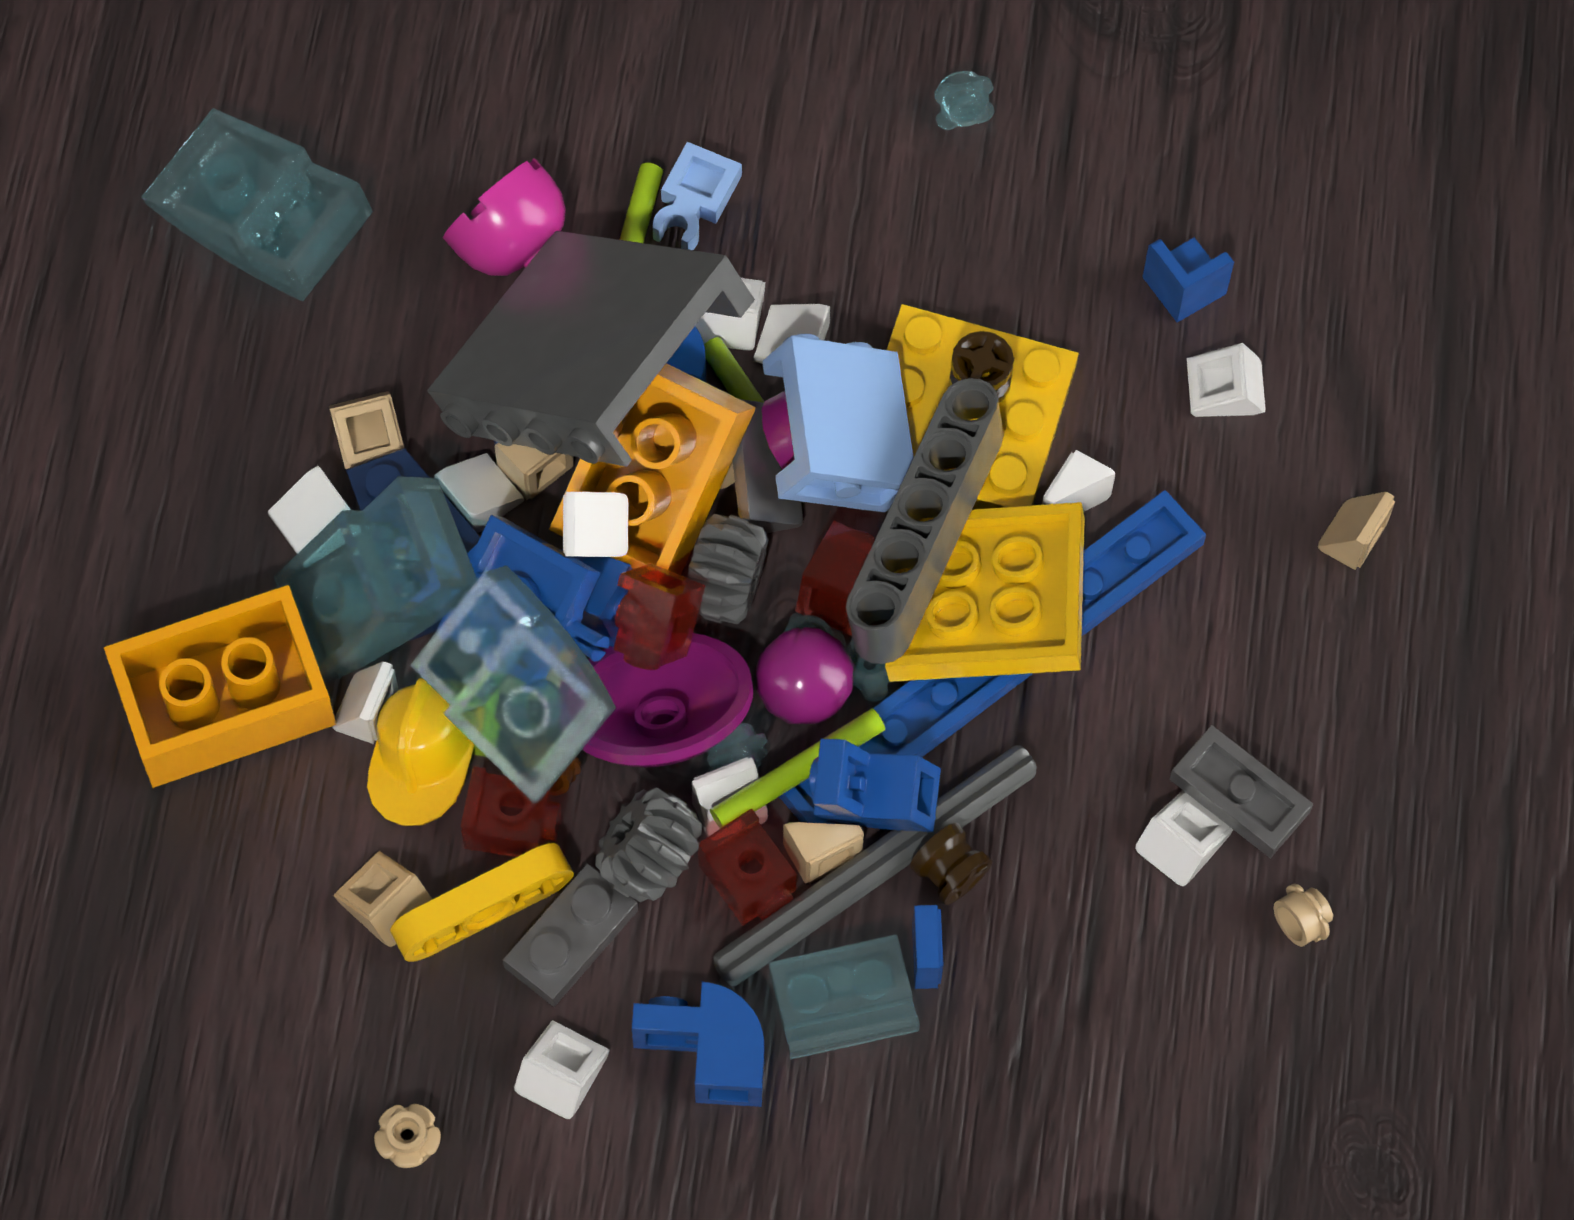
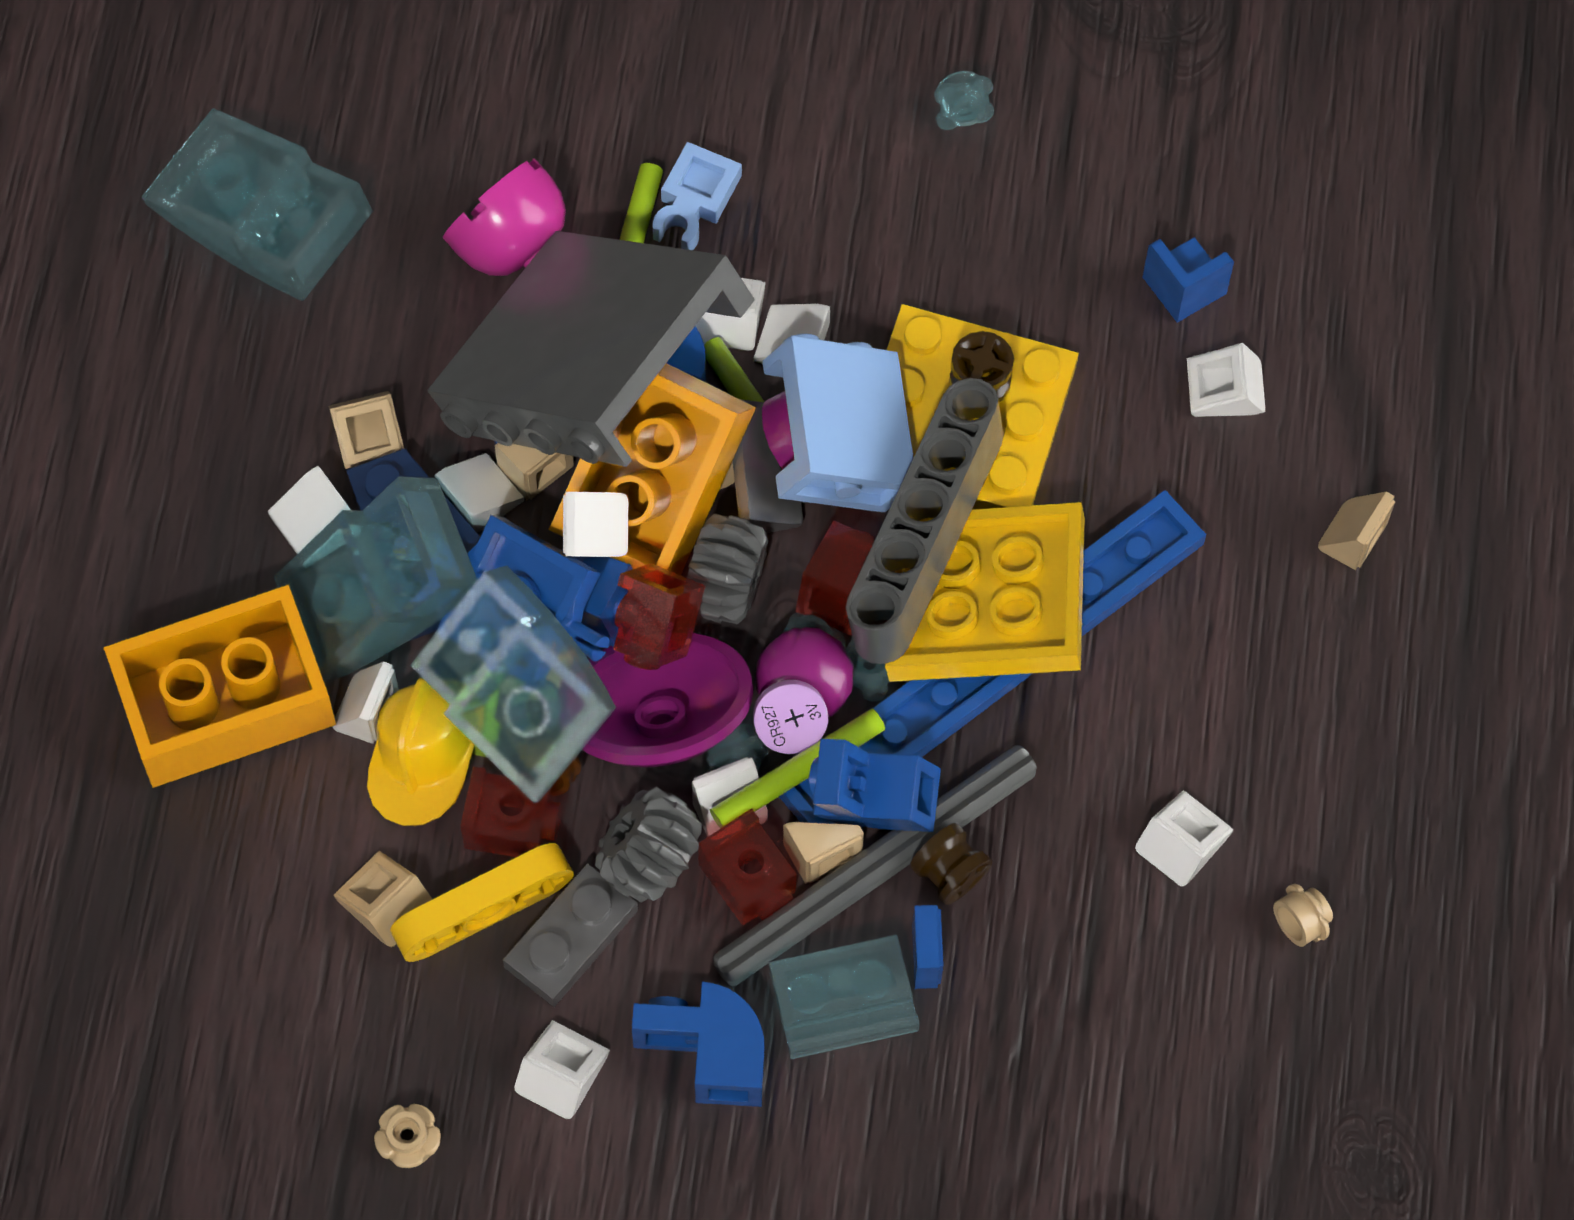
white slope [1042,450,1115,512] -> none
flat silver plate [1169,725,1313,859] -> none
none -> lavender piece [753,680,828,754]

